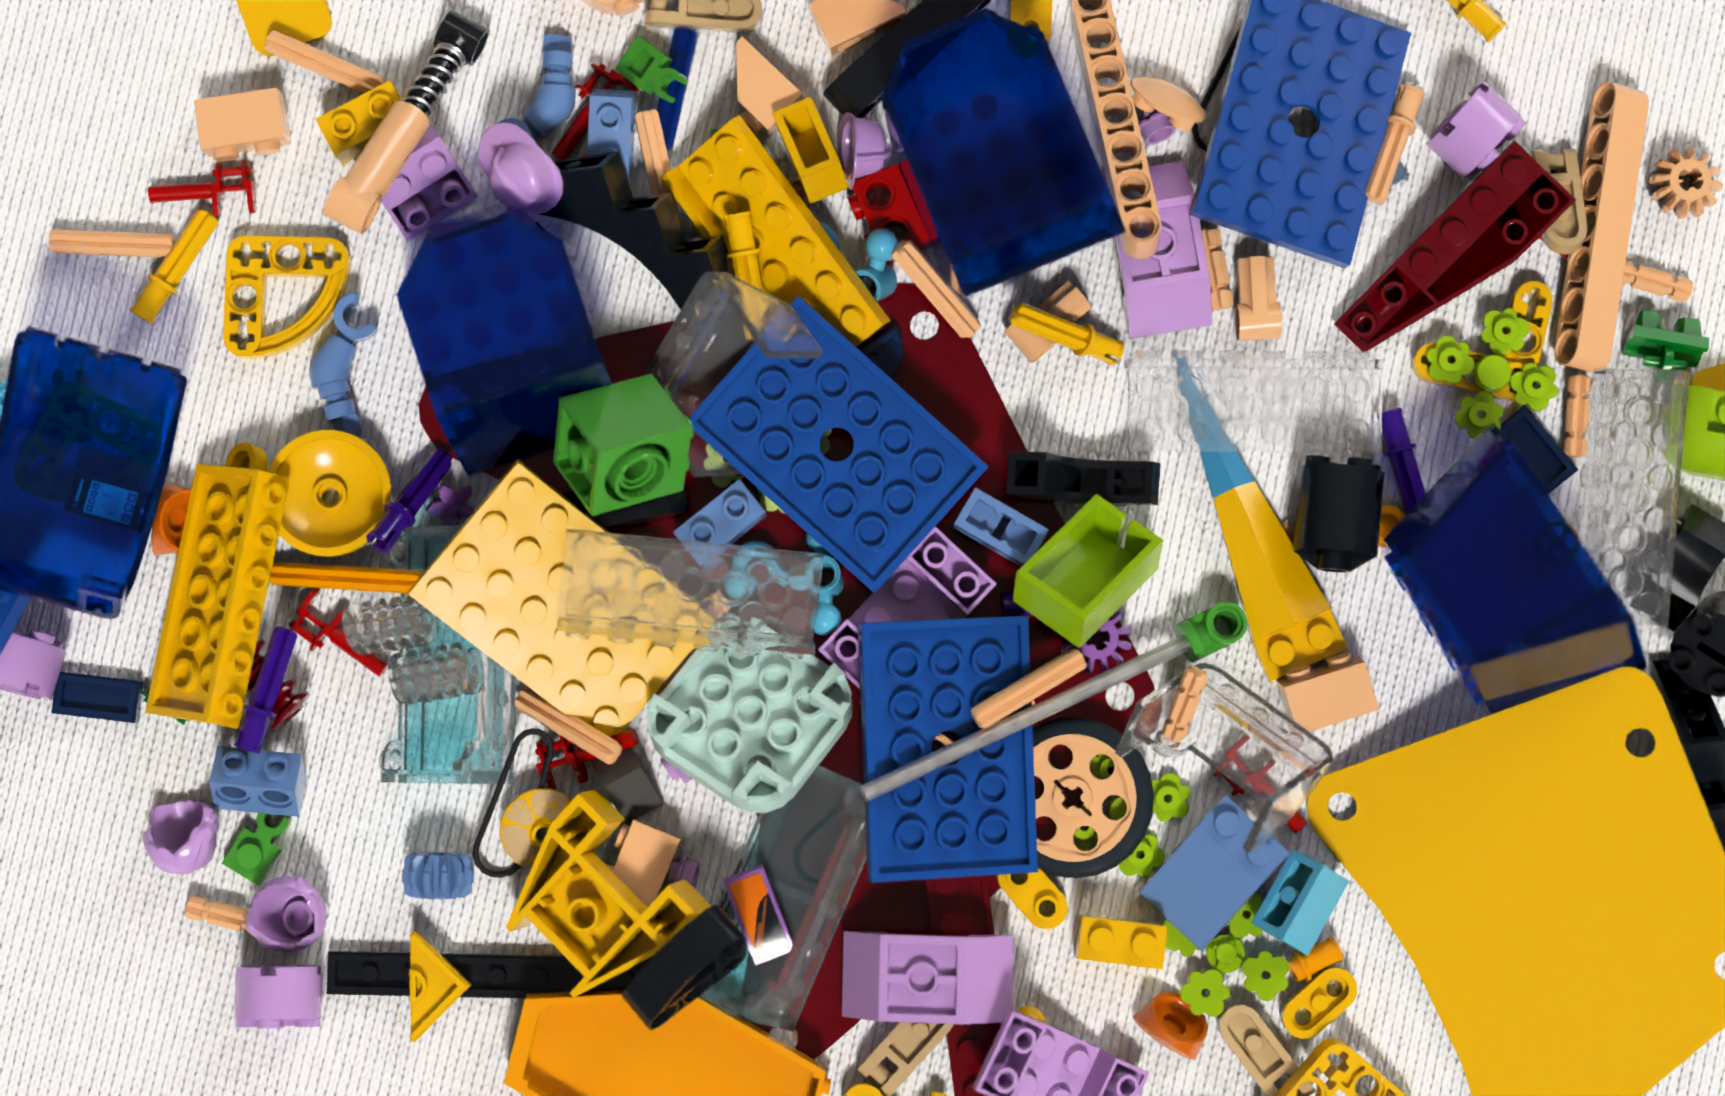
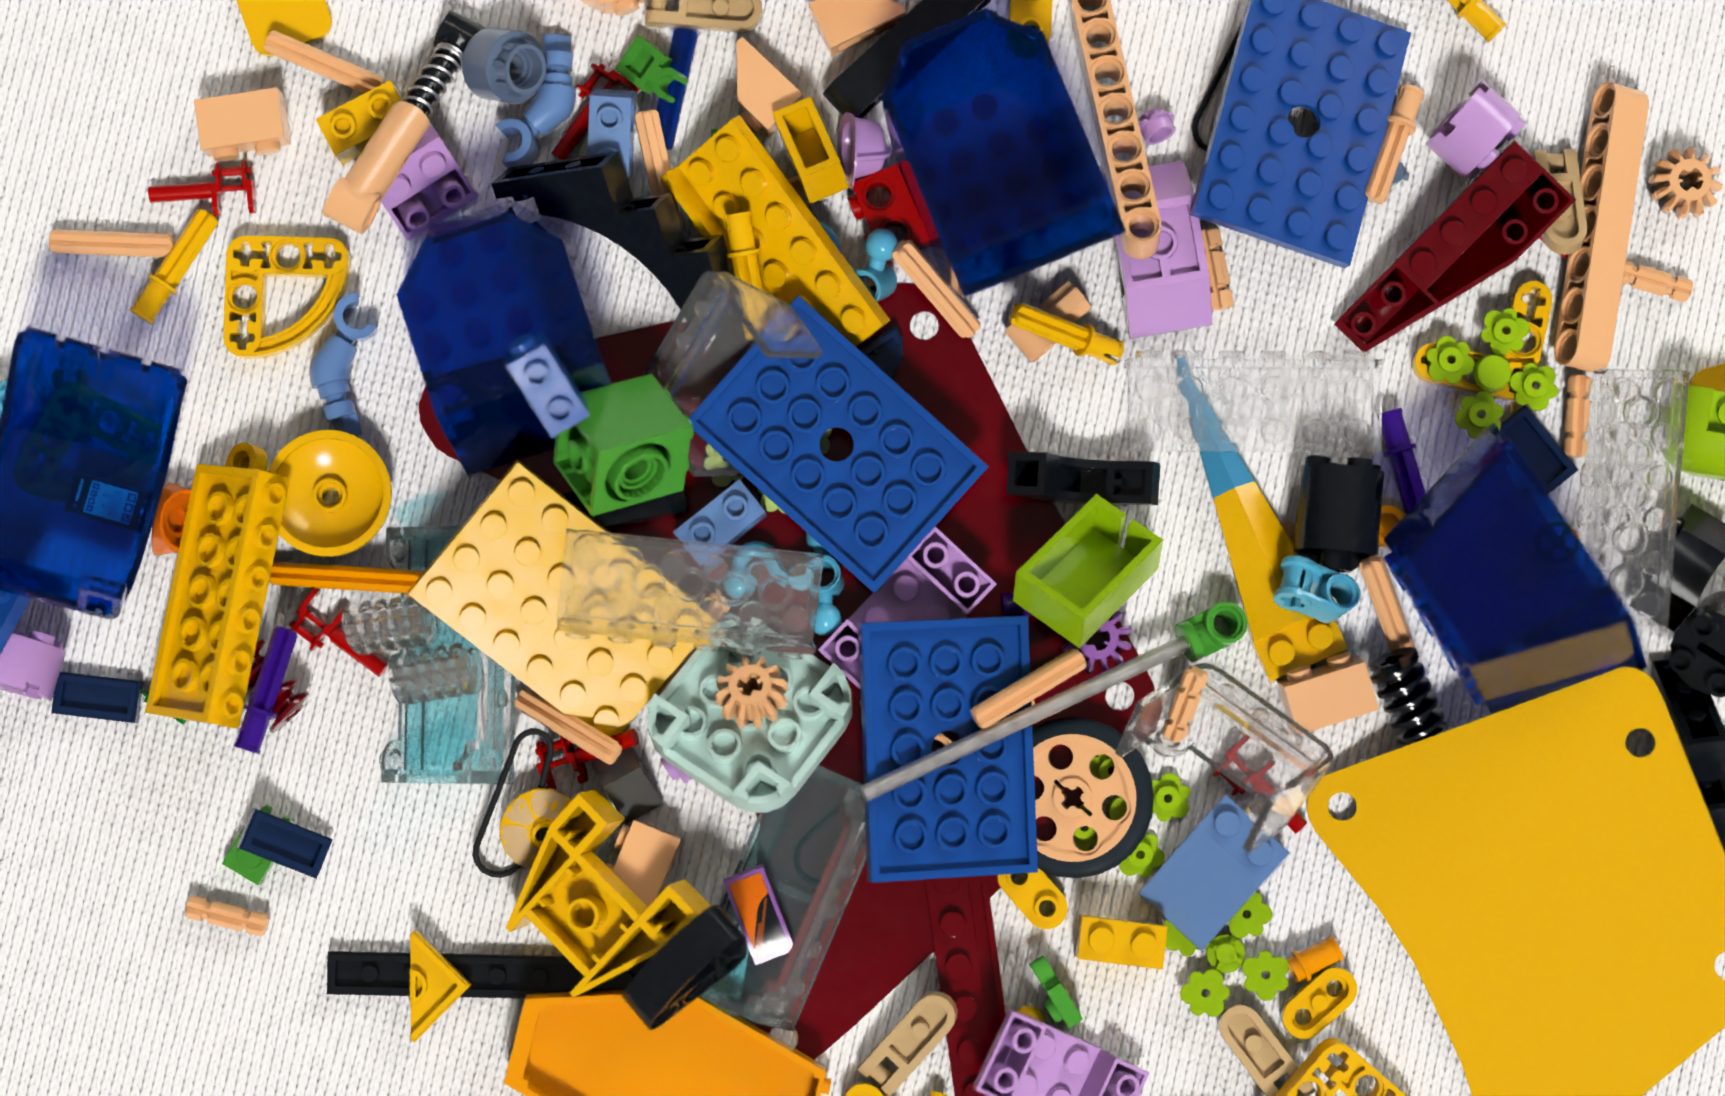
lavender hair [143,800,219,874] -> none
medium blue brick [209,746,307,817] -> none
lavender brick [234,965,322,1029] -> none
lavender hair [245,875,327,953] -> none
dark purple axle [366,448,452,553] -> none
medium blue gear [402,851,474,900] -> none
medium lavender plant [425,483,474,530] -> none
lavender piece [478,122,563,214] -> none
lavender plate [668,854,700,889] -> none
lavender slope [842,930,1014,1024] -> none
medium blue brick [953,487,1049,567] -> none
light nougat dish [1131,76,1206,131] -> none
orange piece [1132,992,1208,1060] -> none
light nougat piece [1235,256,1282,341] -> none
medium azure brick [1252,849,1349,956] -> none
green hips [1622,310,1710,382] -> none
none -> dark blue tile [236,808,333,879]
none -> sand blue piece [462,27,546,104]
none -> brick [504,331,590,438]
none -> light nougat gear [715,656,788,730]
none -> bright green plate [1029,955,1083,1028]
none -> medium azure piece [1273,555,1361,623]
none -> light nougat axle [1359,554,1416,651]
none -> black piece [1370,647,1447,743]

